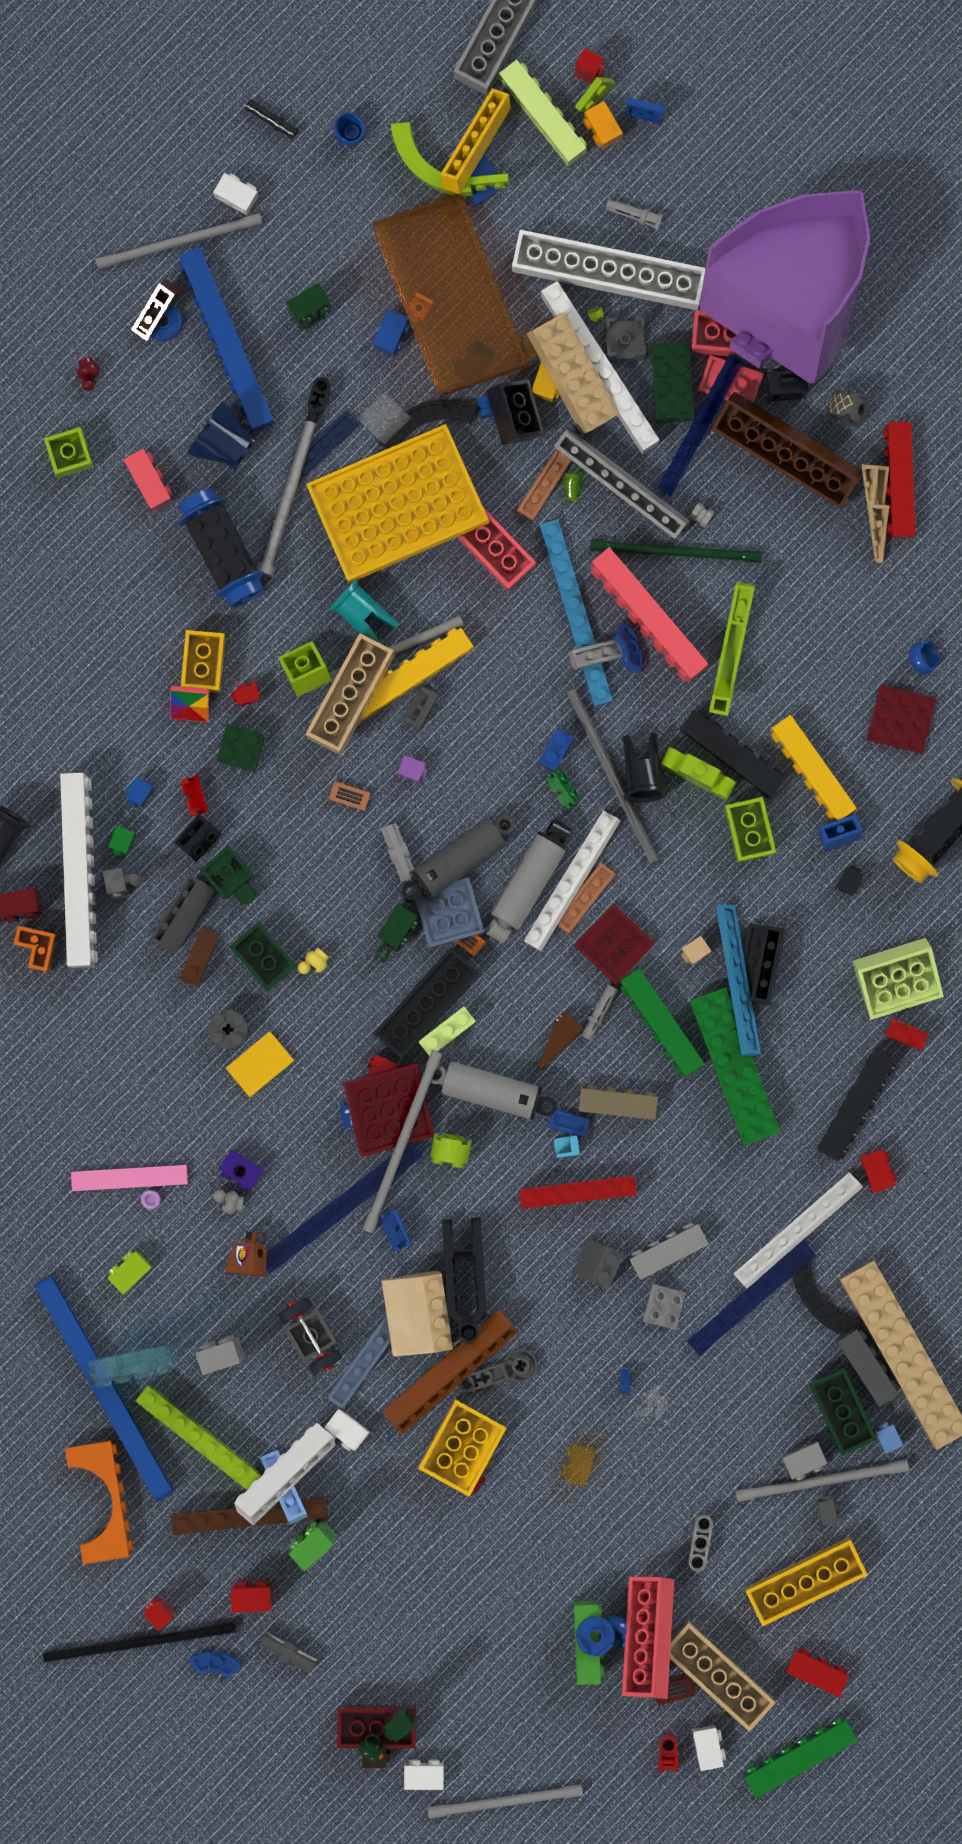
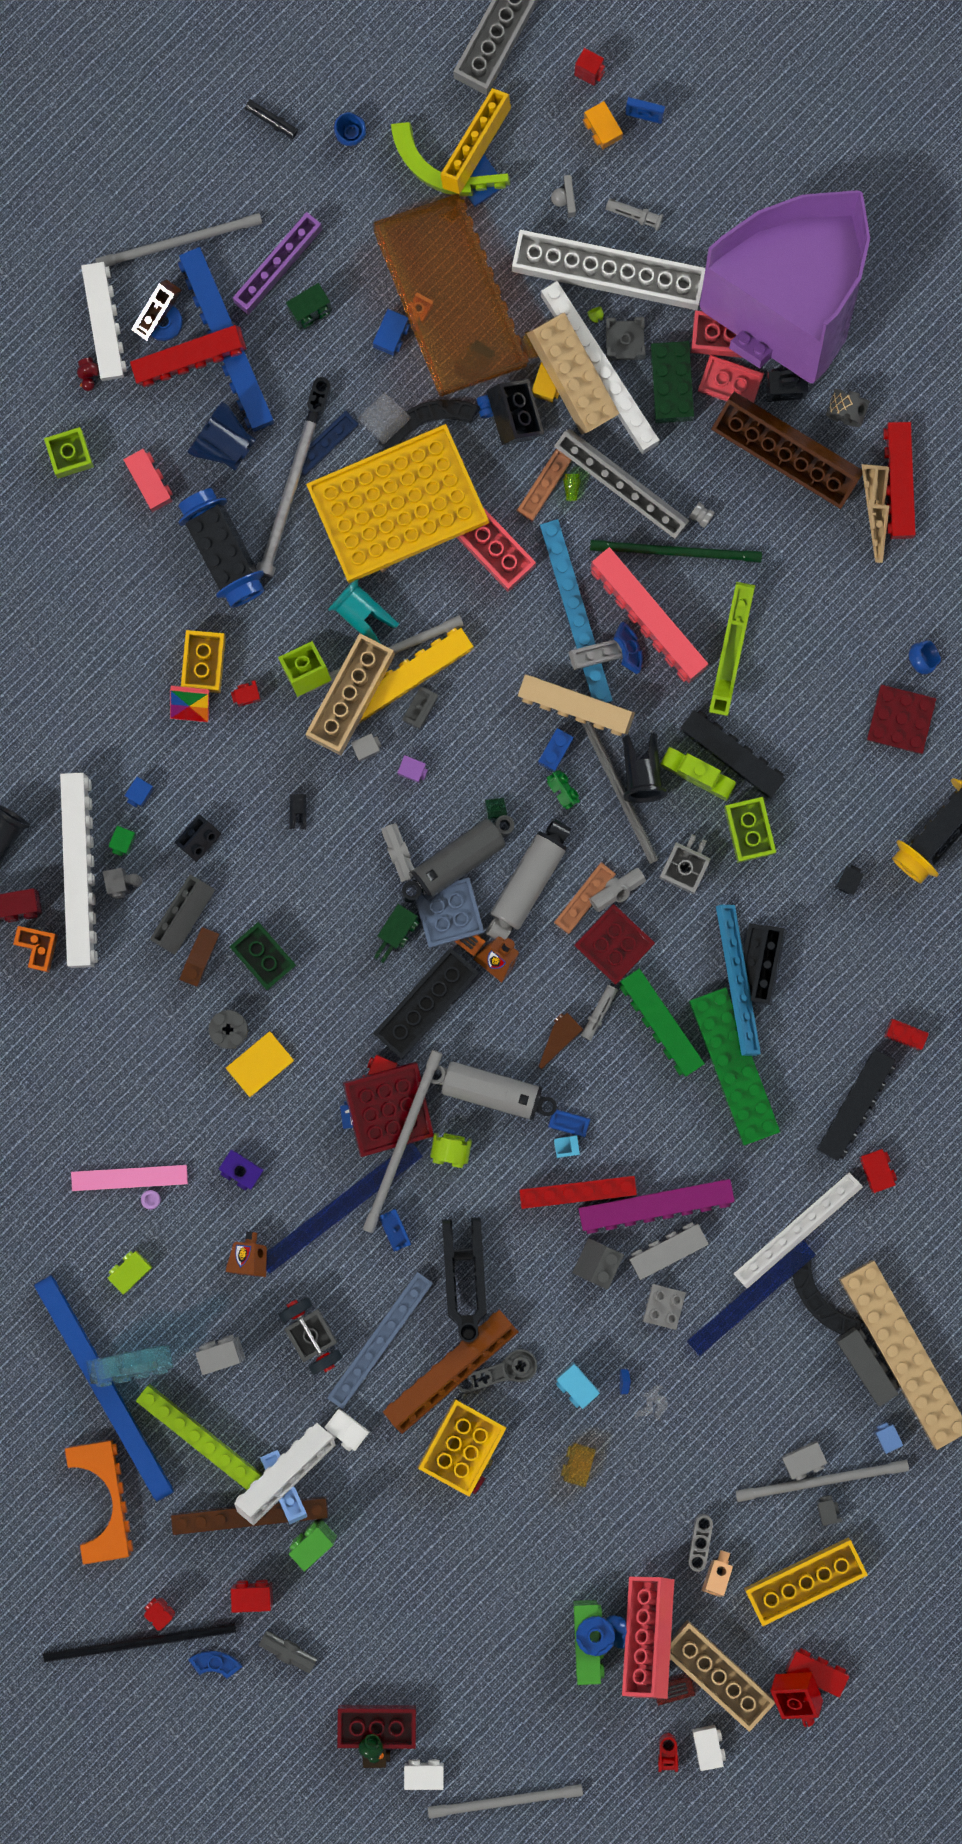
red hinge [180,775,208,817] -> none
dark green brick [200,845,256,905] -> none
white brick [213,173,259,216] -> none
light grey animal [213,1188,244,1215] -> none
dark green brick [217,724,265,773] -> none
light yellow animal [298,947,329,974] -> none
nougat tile [329,781,371,812] -> none
tan slope [381,1270,453,1357] -> none
dark green brick [384,1703,416,1742] -> none
yellowish green brick [419,1007,476,1056] -> none
yellowish green brick [499,60,587,167] -> none
white plate [524,811,621,951] -> none
lime wing [575,76,617,112] -> none
dark tan brick [578,1085,658,1120] -> none
clear blue tile [658,353,743,497] -> none
tan brick [680,936,712,965] -> none
green brick [743,1717,858,1798] -> none
yellow brick [770,715,857,822] -> none
dark green brick [808,1367,877,1456] -> none
blue brick [818,814,862,852] -> none
yellowish green slope [853,938,944,1020] -> none
none -> white brick [81,262,127,381]
none -> red brick [130,325,247,387]
none -> medium lavender brick [233,212,322,315]
none -> black hinge [289,794,307,829]
none -> light grey brick [351,733,382,762]
none -> dark orange torso [474,936,519,983]
none -> clear green plate [485,798,507,819]
none -> tan brick [518,674,635,736]
none -> light grey tile [551,175,576,218]
none -> medium azure brick [556,1362,600,1409]
none -> magenta brick [578,1179,735,1234]
none -> light grey piece [589,868,646,912]
none -> light grey hinge [659,834,711,895]
none -> light nougat torso [701,1550,733,1597]
none -> red brick [771,1672,823,1727]

